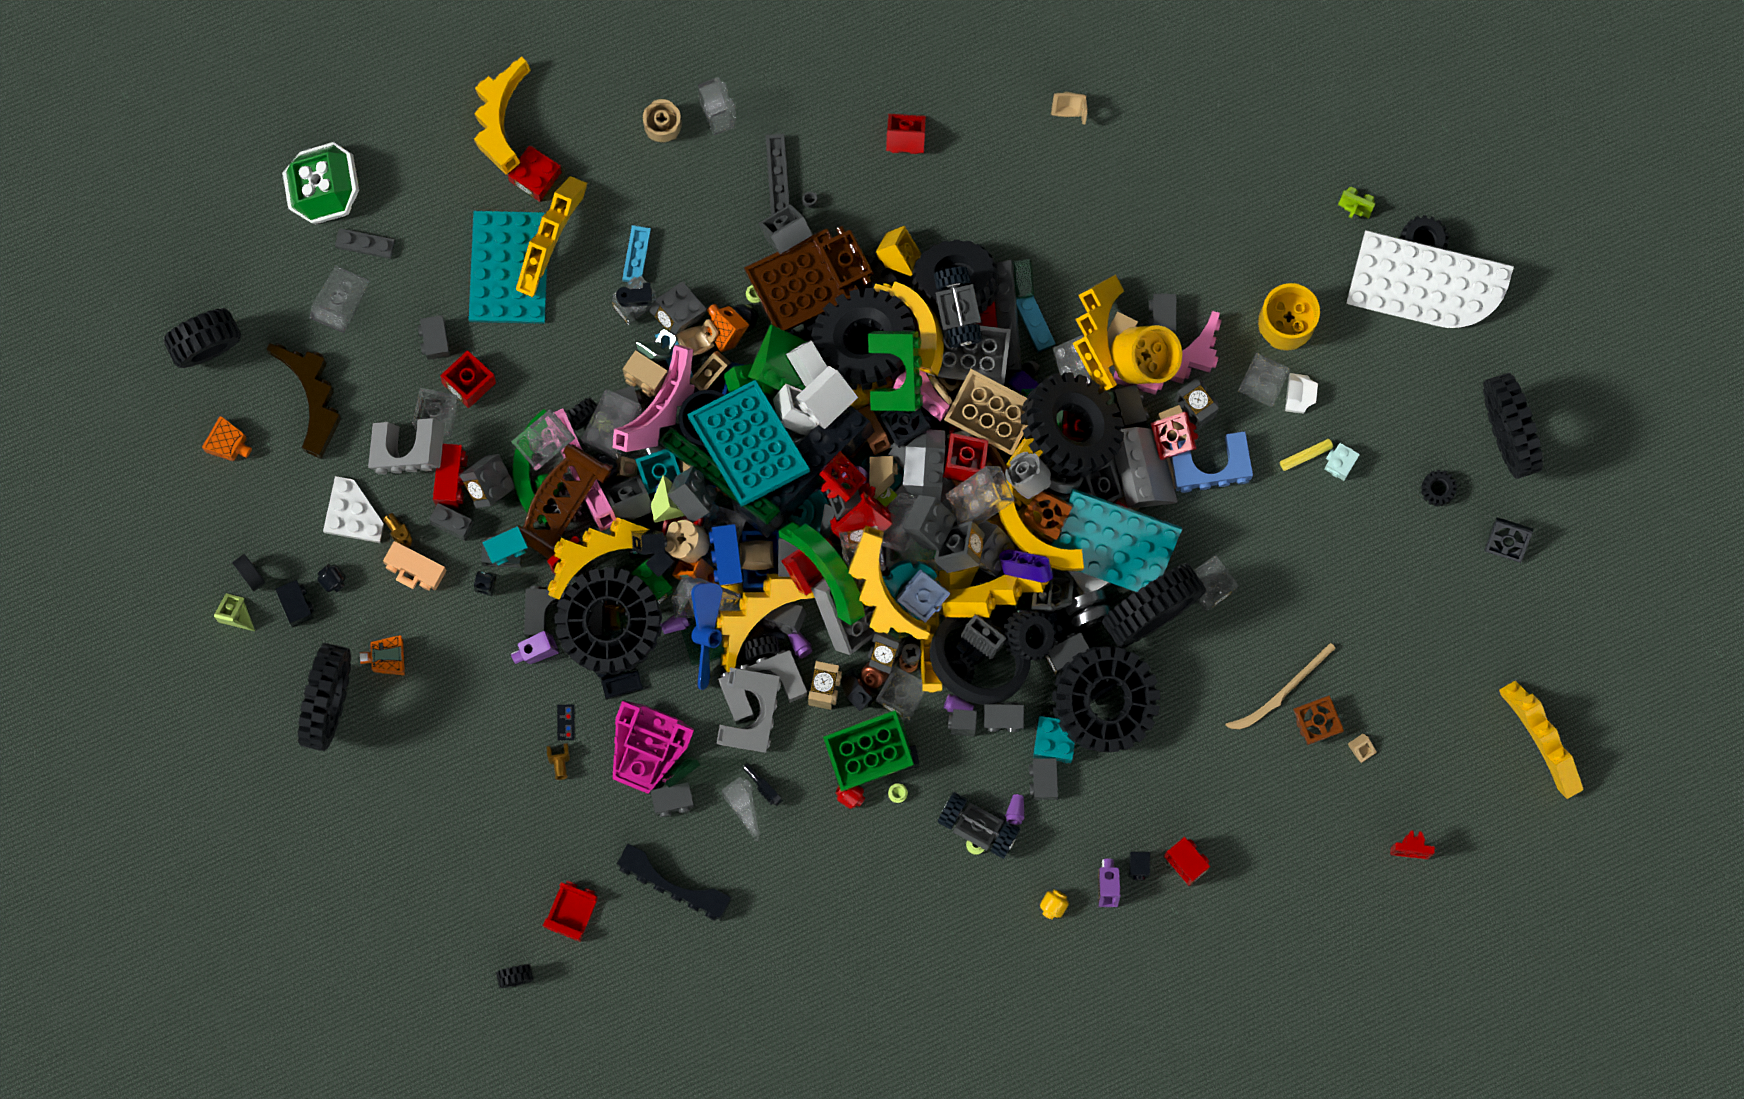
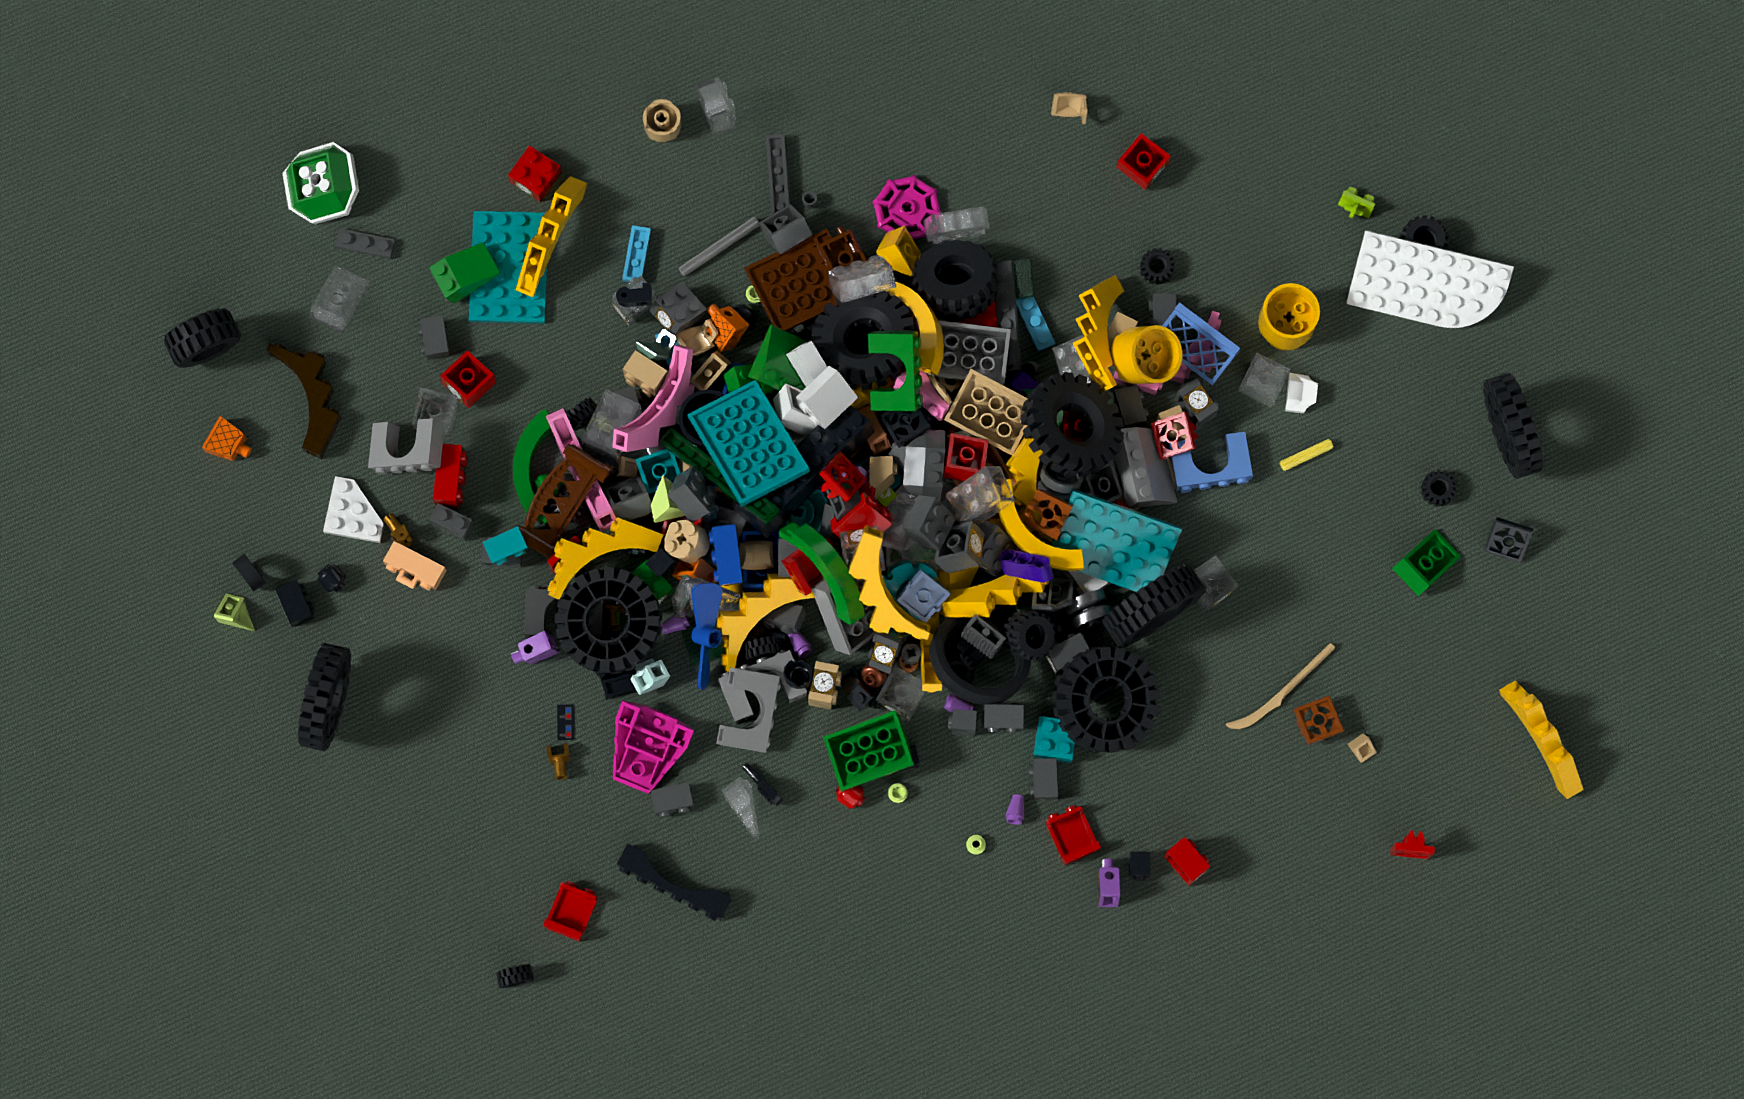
torso [360,635,405,675] -> none
dark grey brick [460,454,515,508] -> none
yellow arch [474,56,531,175] -> none
black leg [474,571,497,596] -> none
clear slope [511,409,575,471] -> none
black brick [631,529,667,555] -> none
clear green tile [661,757,700,788] -> none
red slope [886,114,926,154] -> none
plate [934,266,983,348] -> none
plate [937,792,1021,859] -> none
light grey brick [1005,452,1051,499] -> none
yellow head [1040,889,1069,920] -> none
light aqua head [1325,443,1360,481] -> none
none -> green slope [429,242,501,304]
none -> light aqua brick [631,658,670,695]
none -> light grey axle [679,217,759,276]
none -> black hair [783,660,813,689]
none -> clear brick [828,255,896,303]
none -> dark pink plate [872,175,943,239]
none -> clear brick [923,206,990,245]
none -> red panel [1045,805,1101,866]
none -> red brick [1116,133,1171,190]
none -> black tyre [1140,248,1175,285]
none -> medium blue fence [1162,302,1240,386]
none -> green slope [1392,529,1461,596]

